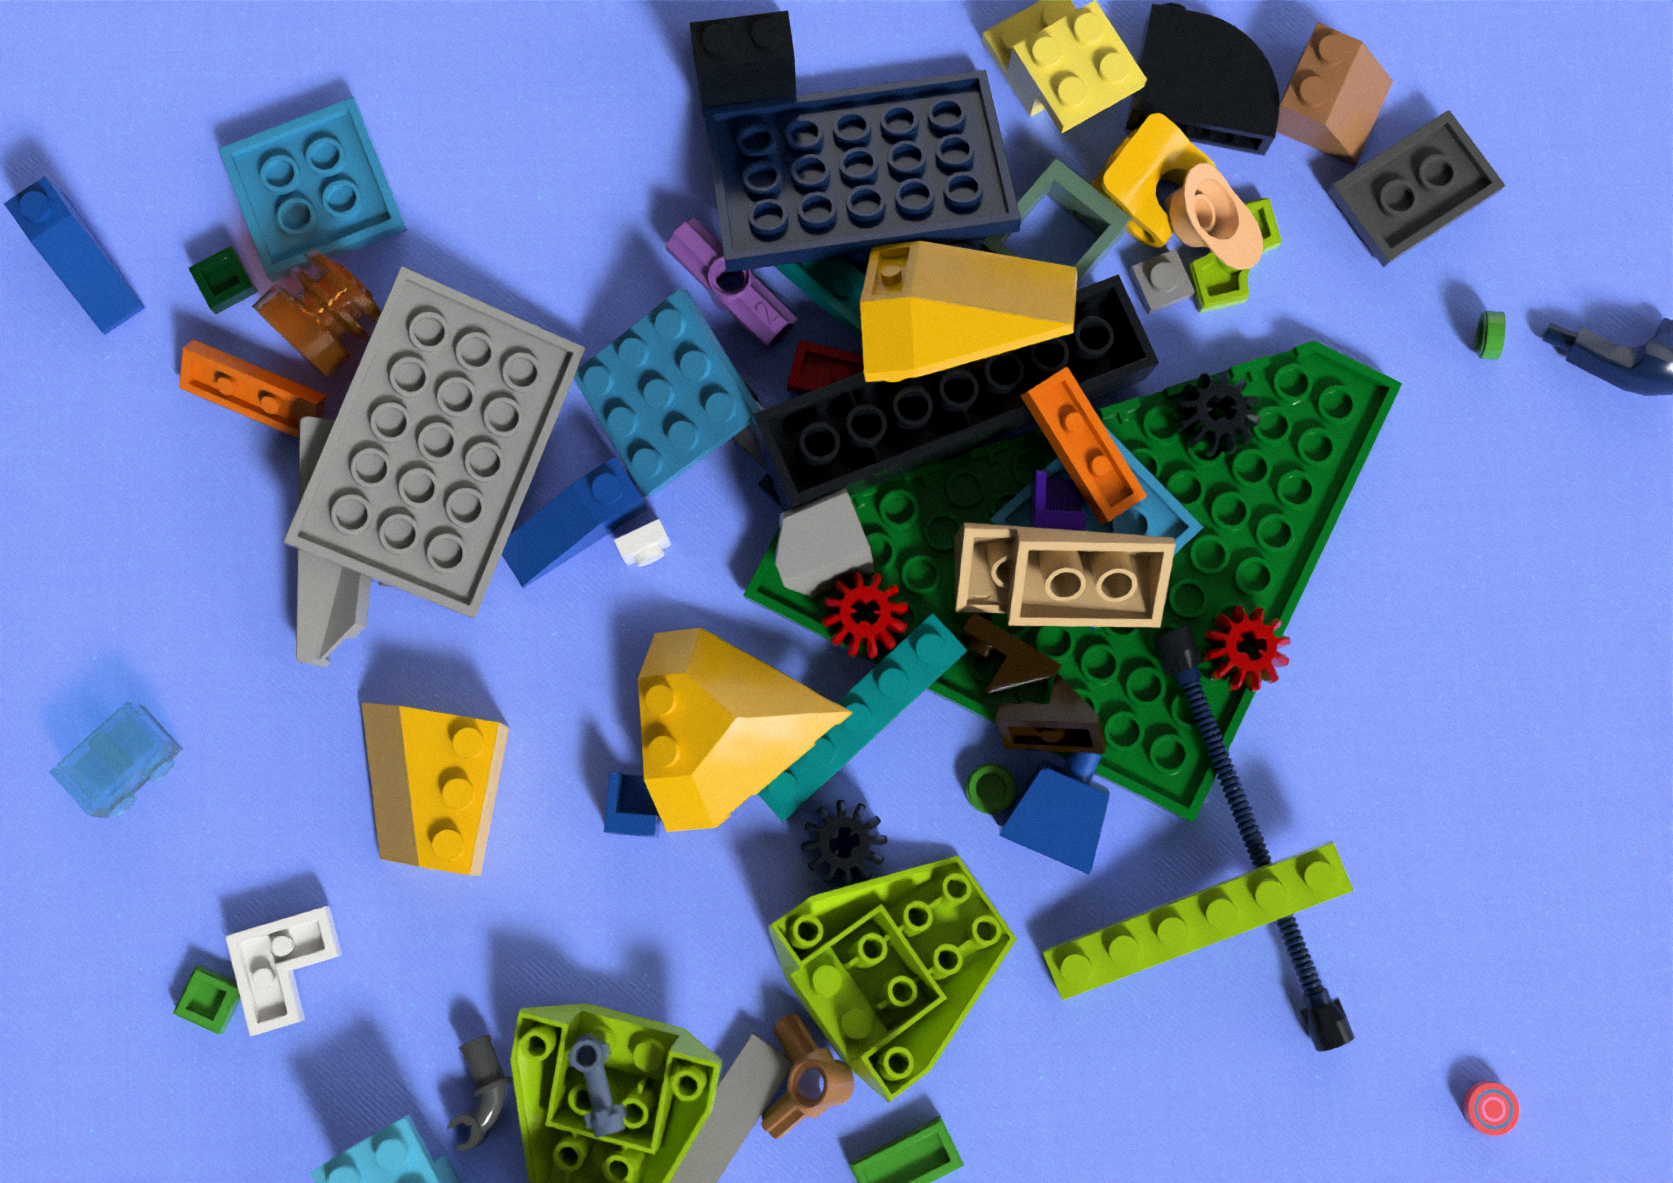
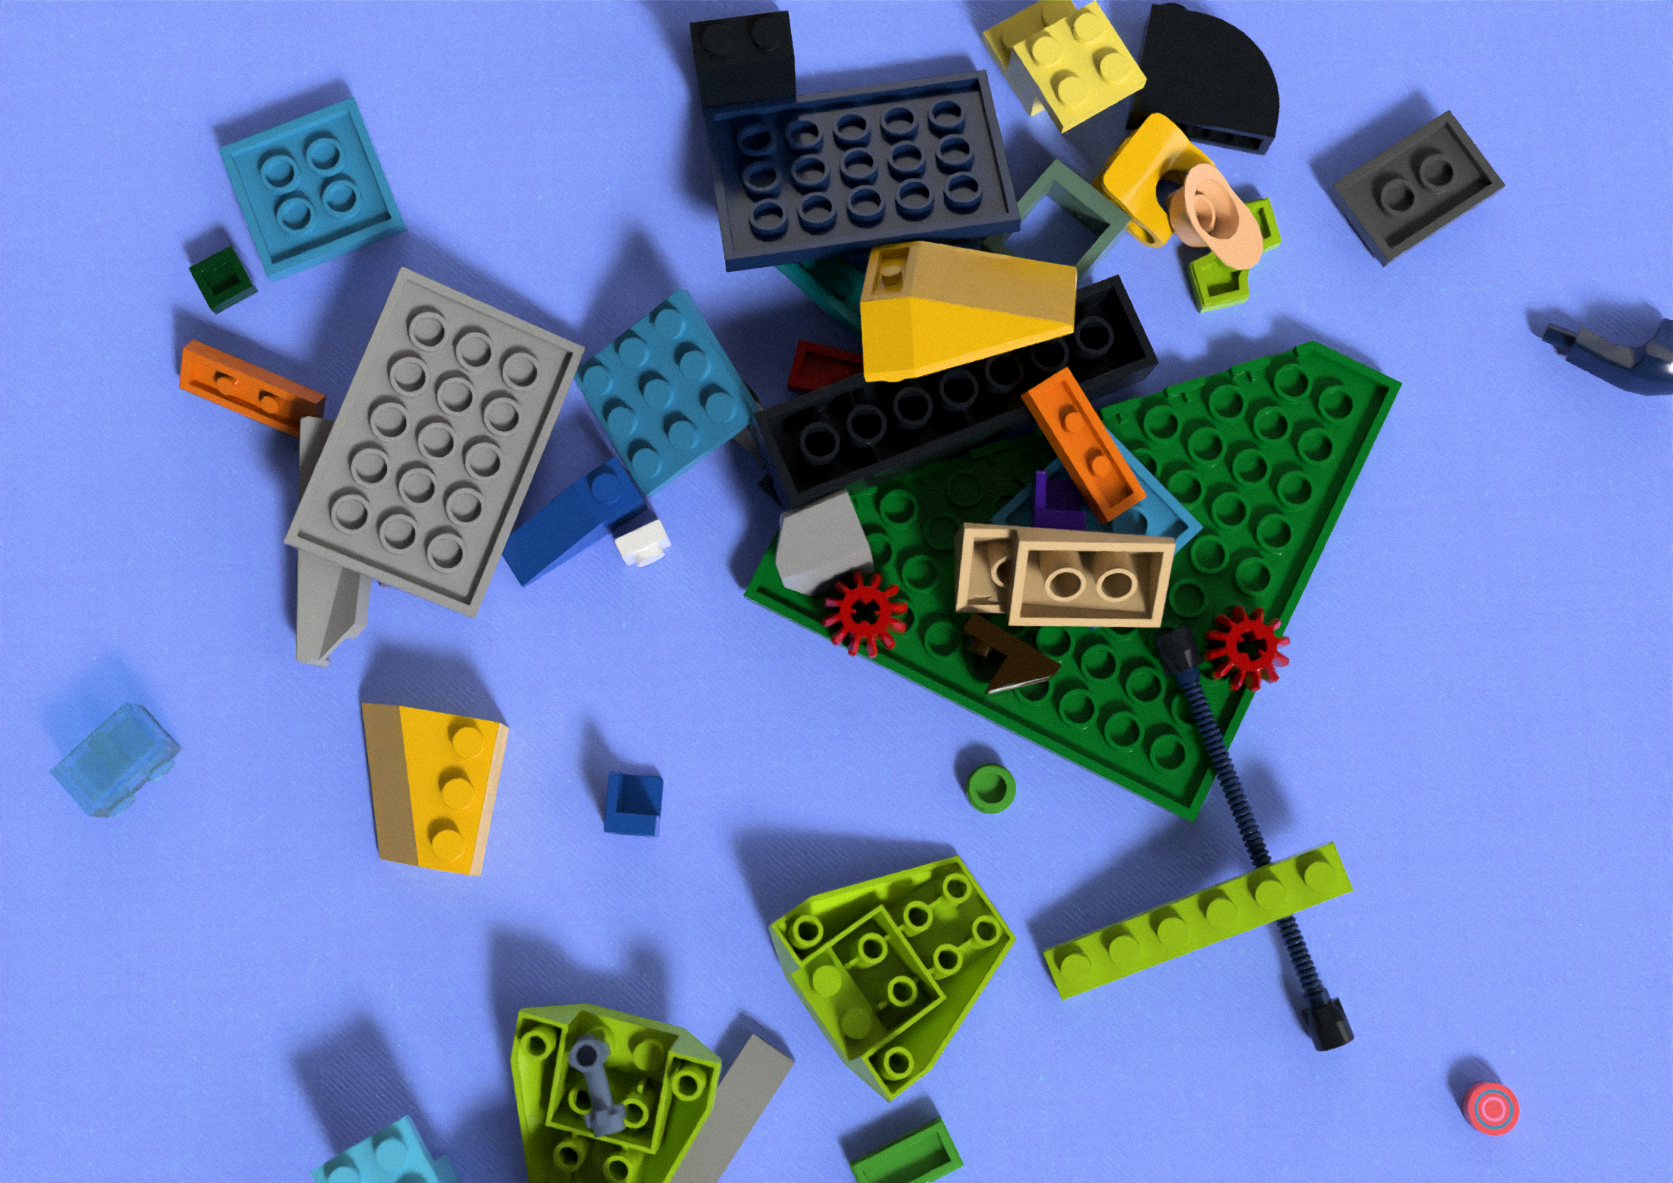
blue slope [4,176,145,335] -> none
bright green tile [172,965,241,1035] -> none
white plate [225,906,342,1036] -> none
clear orange wheel [252,247,381,380] -> none
dark grey piece [446,1034,512,1151] -> none
yellow wedge [638,627,854,832] -> none
medium lavender piece [665,217,797,350] -> none
teal plate [758,613,968,822] -> none
medium nougat axle [761,1013,855,1139] -> none
black gear [801,800,887,887] -> none
dark brown slope [995,674,1107,754] -> none
blue torso [999,752,1110,875] -> none
light grey plate [1129,249,1195,315] -> none
black gear [1173,371,1260,457] -> none
medium nougat slope [1276,22,1393,166] -> none
bright green tile [1476,310,1506,360] -> none

